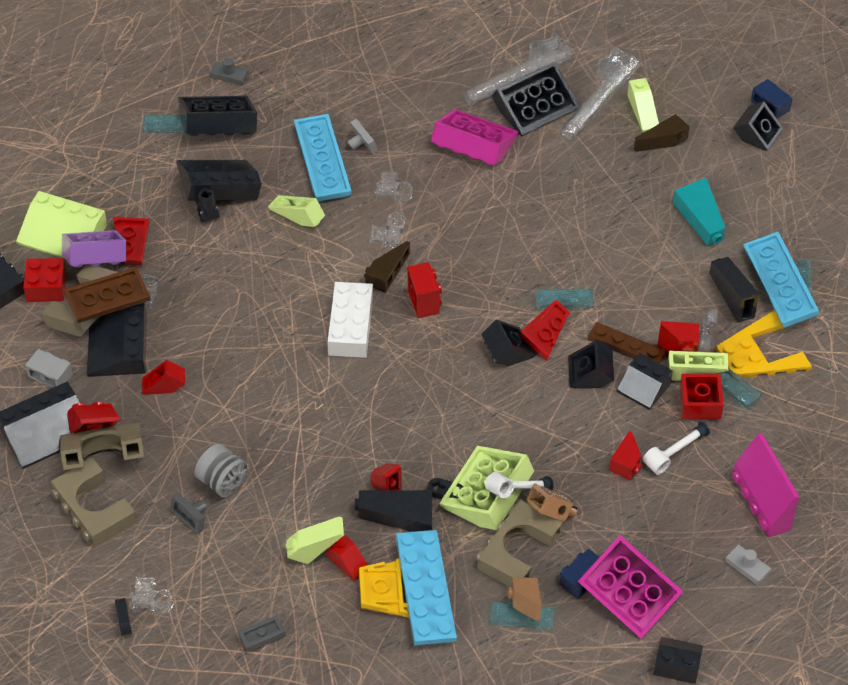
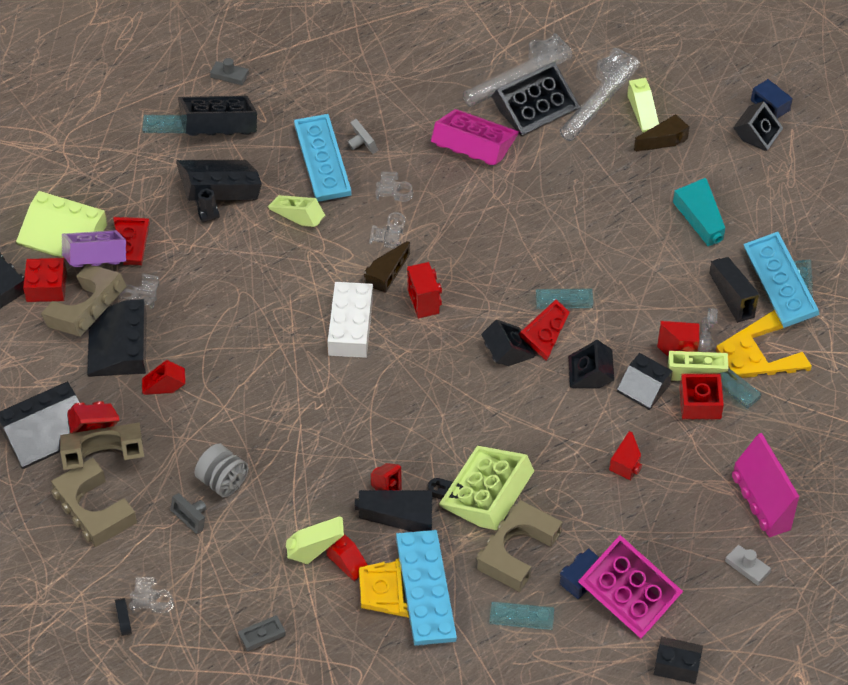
light grey brick [25,349,73,388] -> none
reddish brown plate [64,267,150,323] -> none
white piece [485,472,554,498] -> none
medium nougat slope [508,578,542,621] -> none
medium nougat torso [526,483,577,522] -> none
reddish brown plate [588,322,666,364] -> none
white piece [643,421,710,475] -> none

